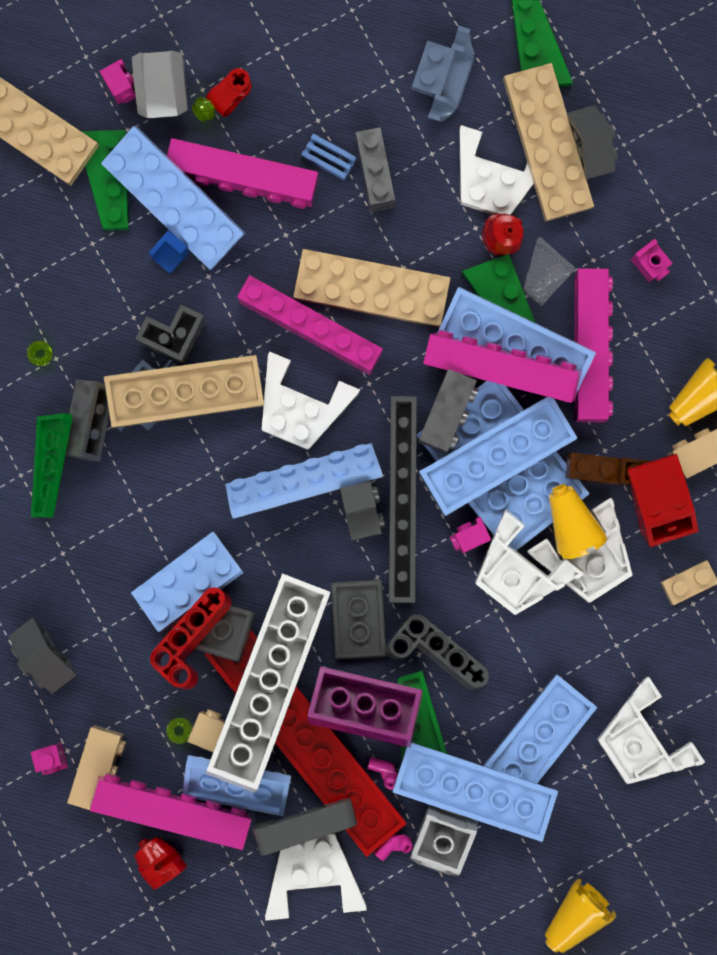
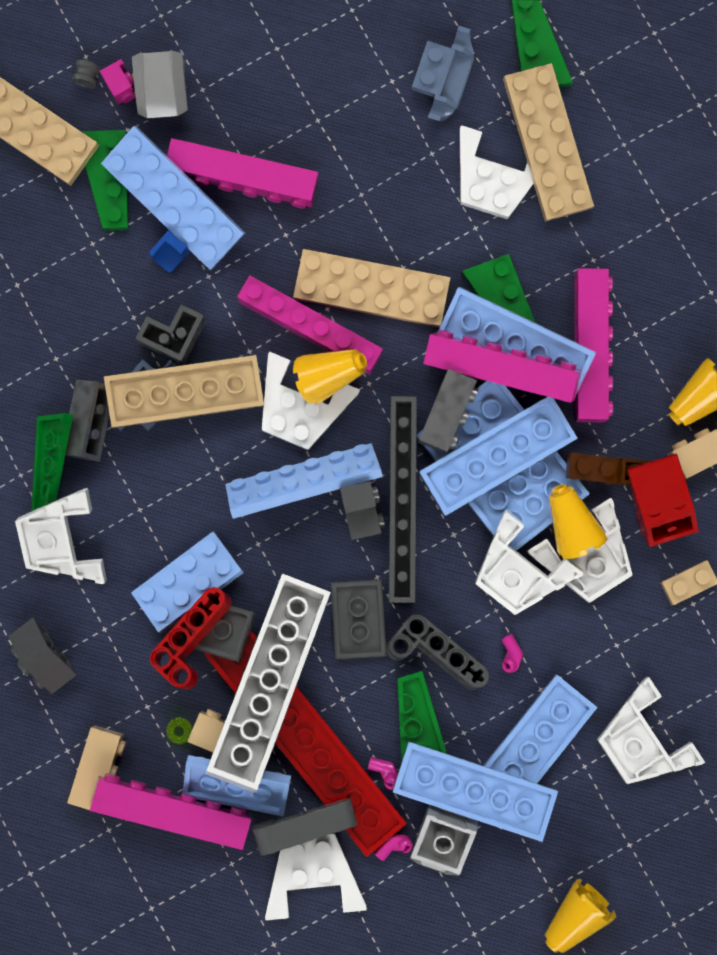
clear neon green plate [27,341,53,366] -> none
dark pink brick [31,742,68,775] -> none
red helmet [134,836,187,890] -> none
clear neon green plate [192,97,215,122] -> none
red piece [205,68,252,117] -> none
medium blue tile [301,134,357,181] -> none
magenta brick [307,666,423,748] -> none
flat silver brick [356,128,395,213] -> none
dark pink brick [449,517,491,553] -> none
red helmet [482,214,524,256] -> none
clear wing [523,237,576,307] -> none
dark grey brick [567,105,617,179] -> none
dark pink brick [631,239,673,283] -> none
none -> white wing [15,488,107,584]
none -> dark grey wheel [71,60,100,89]
none -> yellow cone [293,349,367,404]
none -> dark pink arm [501,633,523,673]

